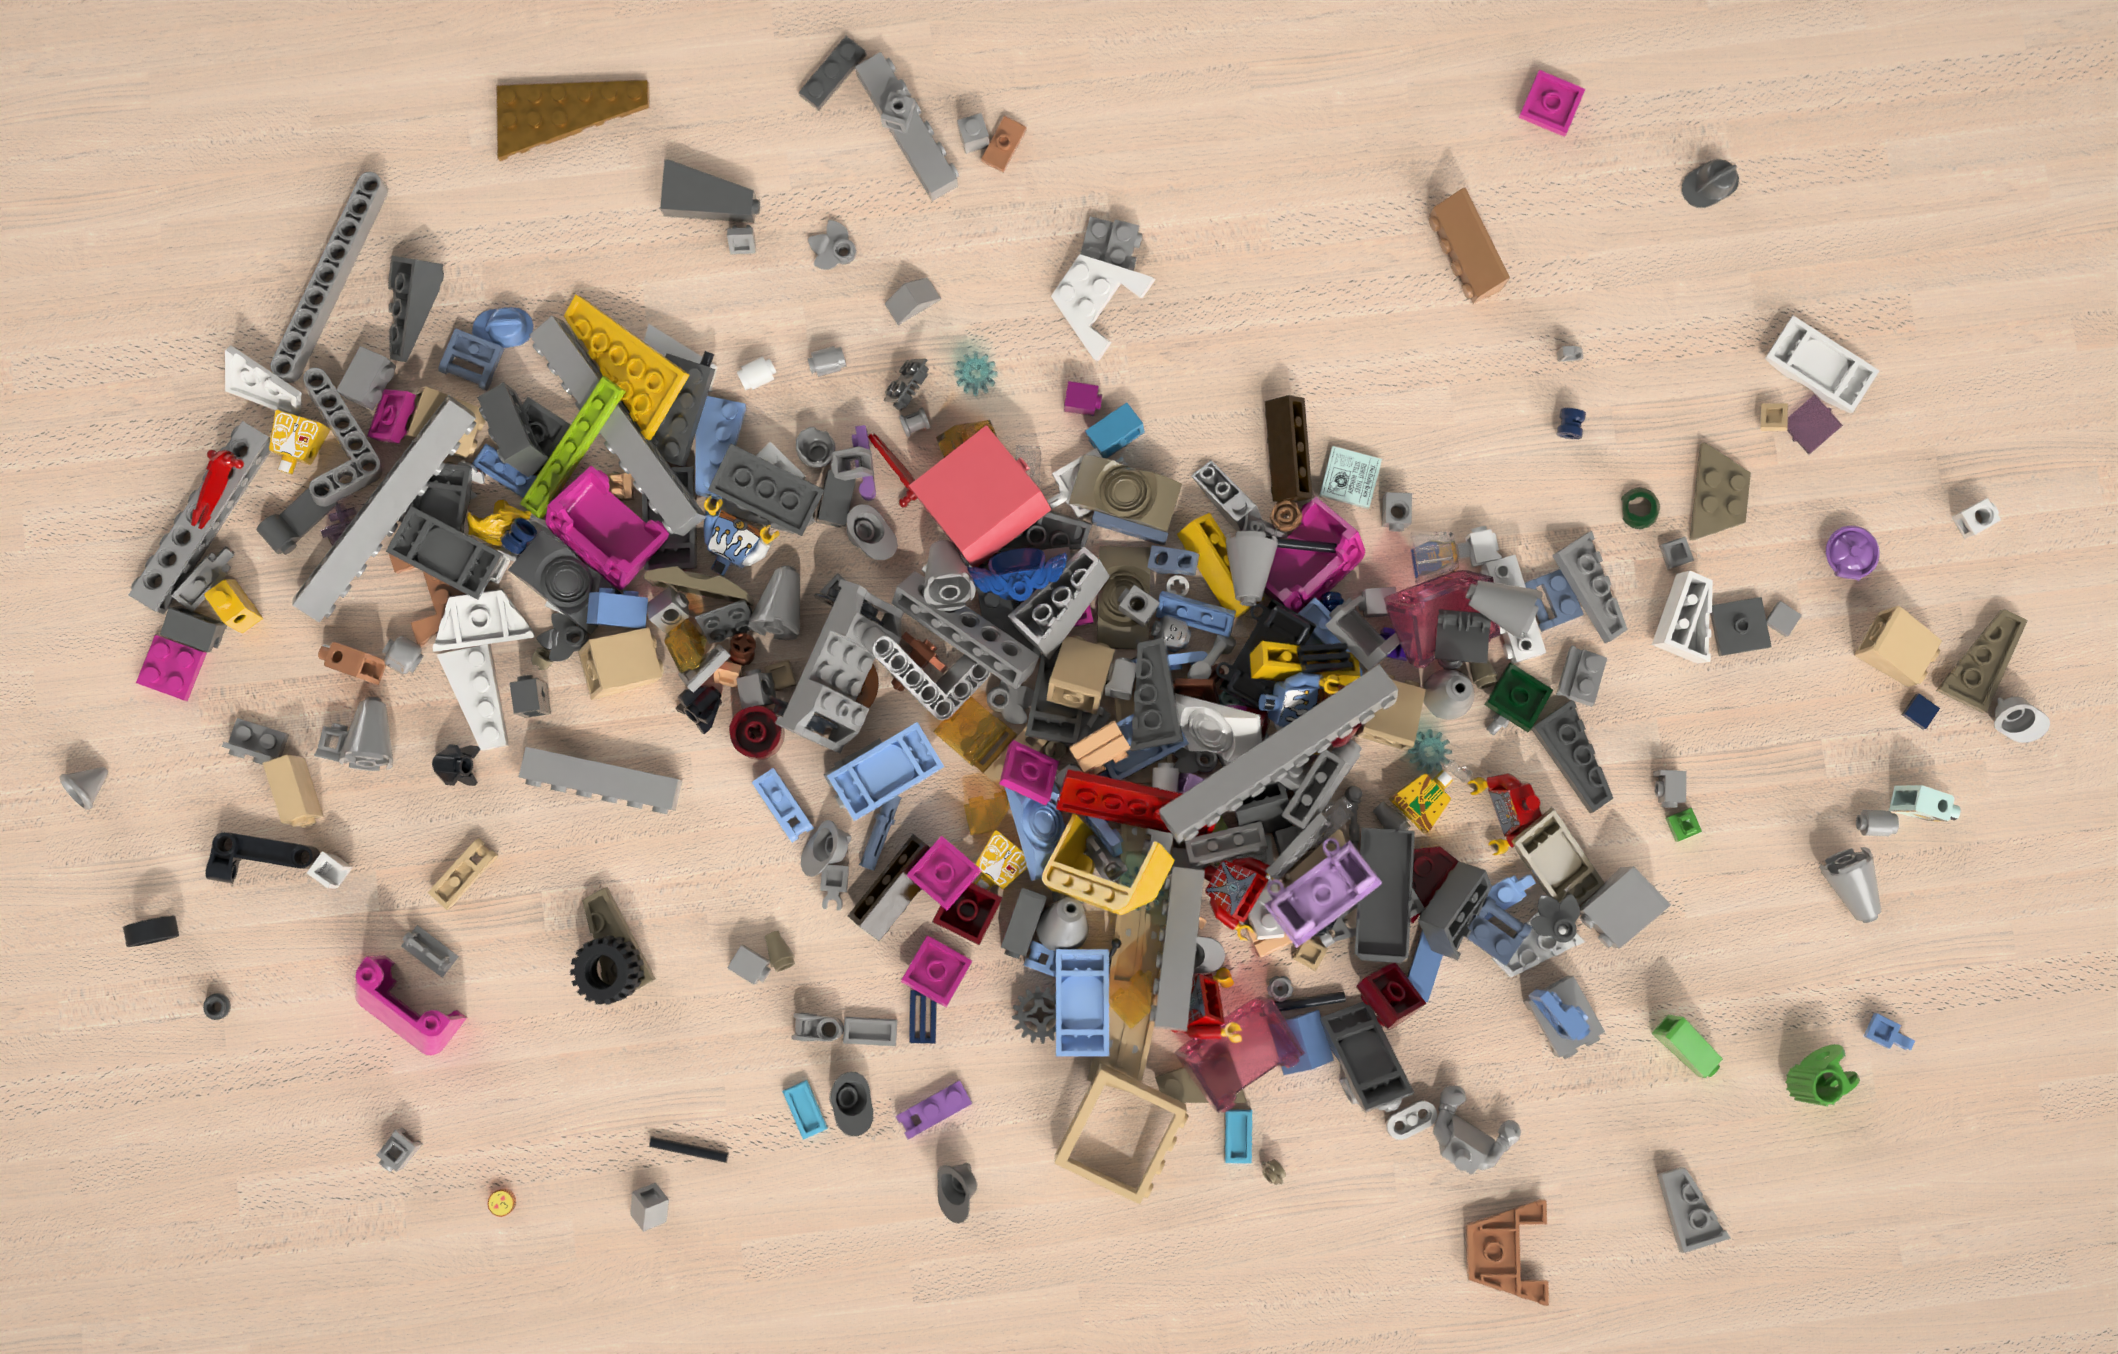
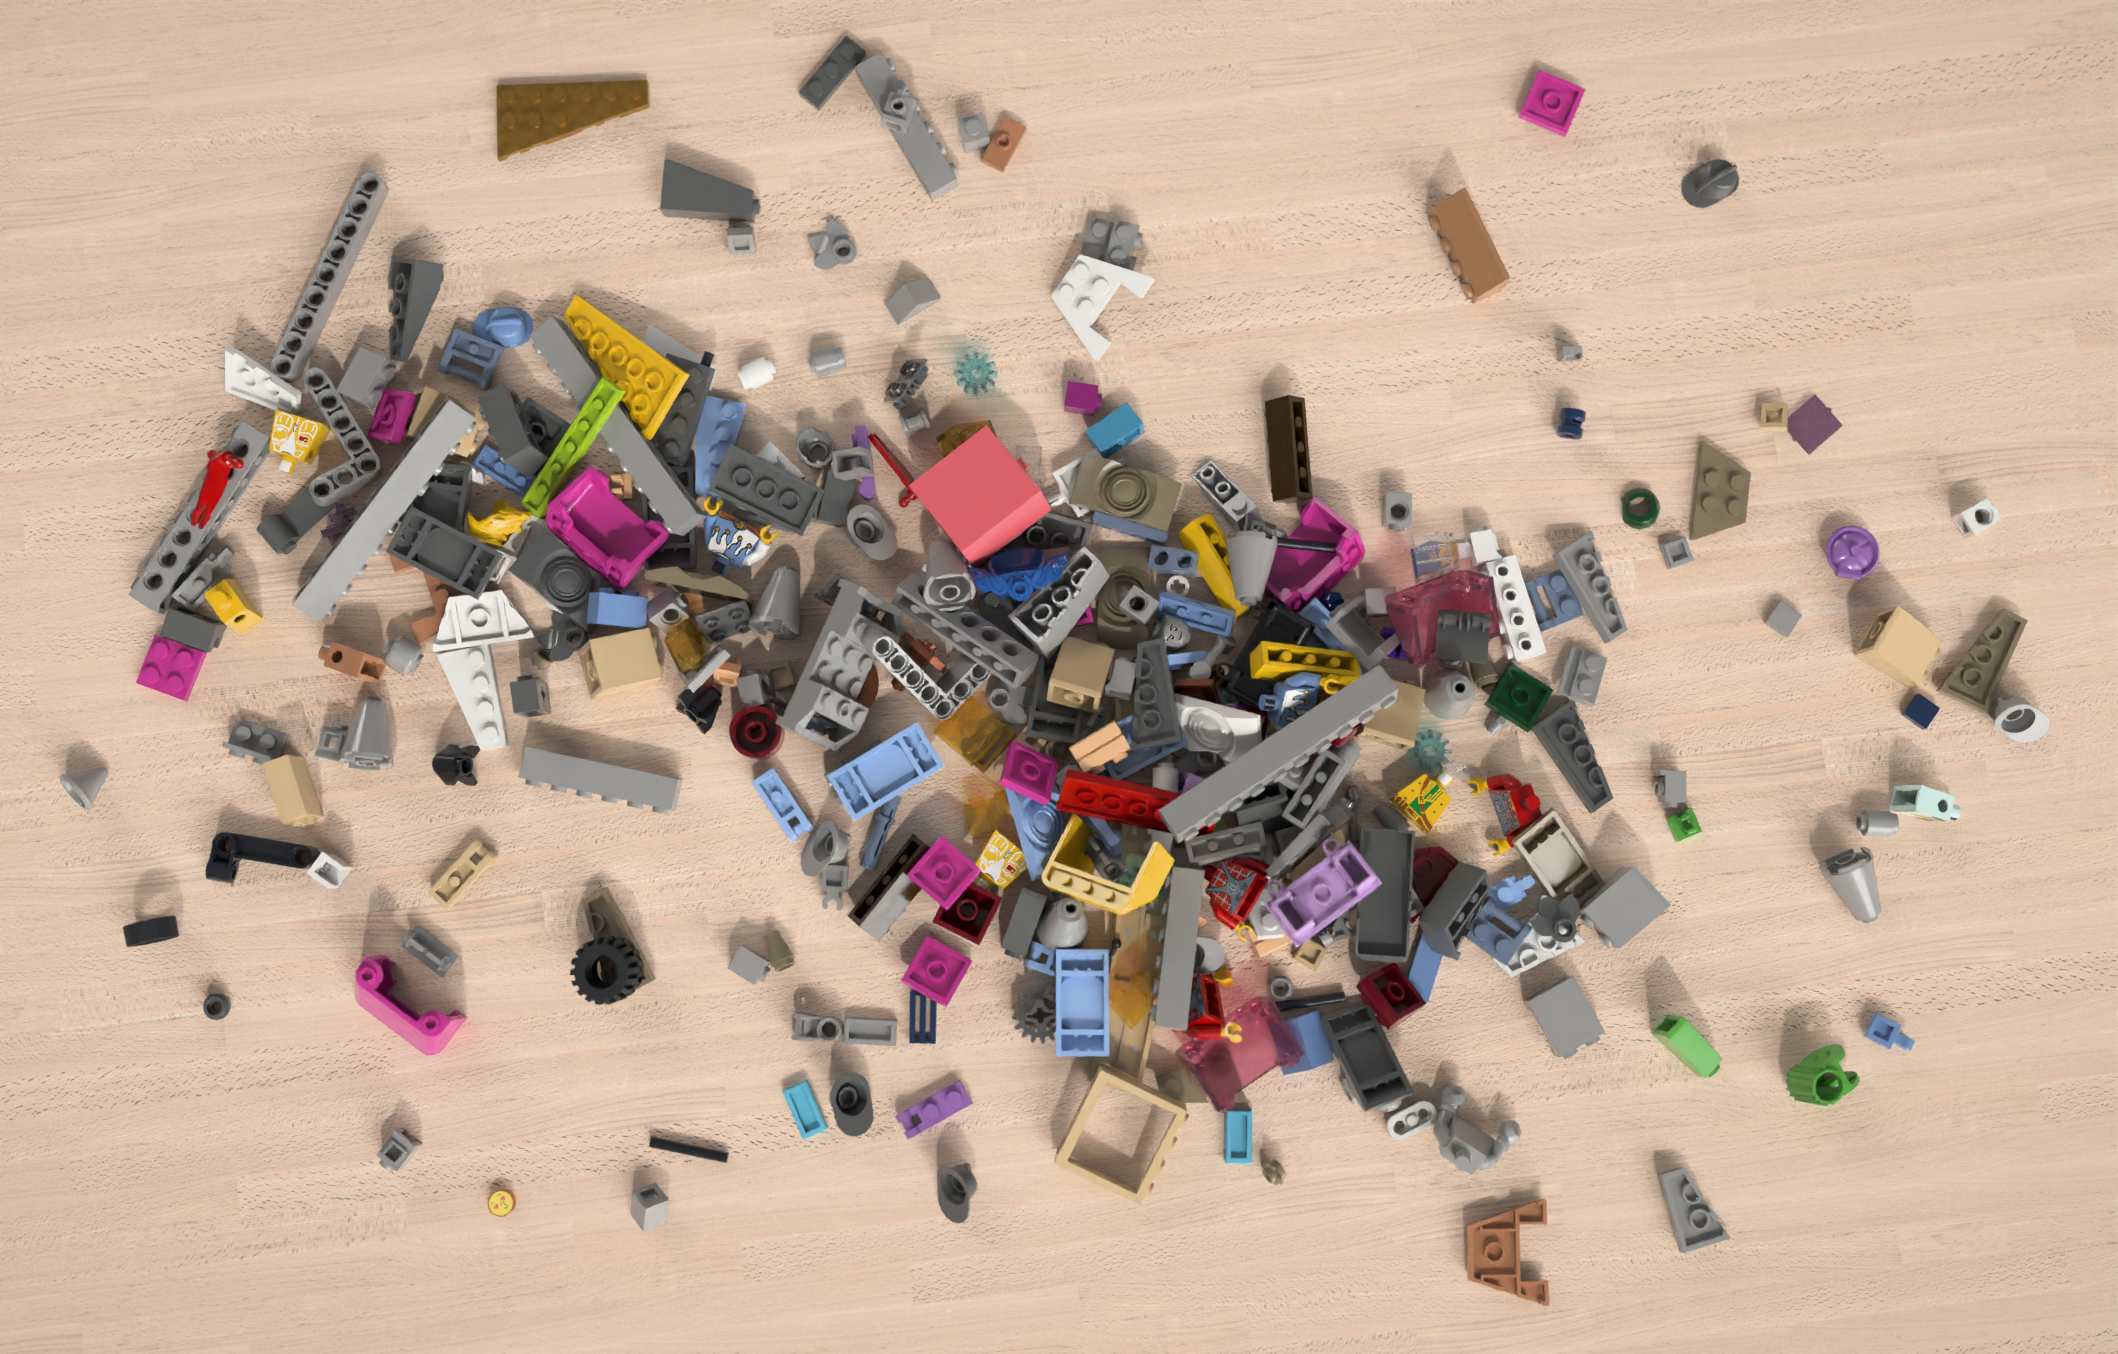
dark blue wheel [500,518,537,554] -> none
copper wheel [729,633,756,666] -> none
medium nougat plate [1270,501,1302,532] -> none
black tile [1296,643,1353,673] -> none
light aqua tile [1319,446,1382,509] -> none
light grey cone [1465,580,1543,640] -> none
medium blue plate [1528,989,1591,1041] -> none
white wedge [1652,571,1713,664] -> none
dark grey plate [1710,597,1772,656] -> none
white slope [1765,316,1880,413] -> none

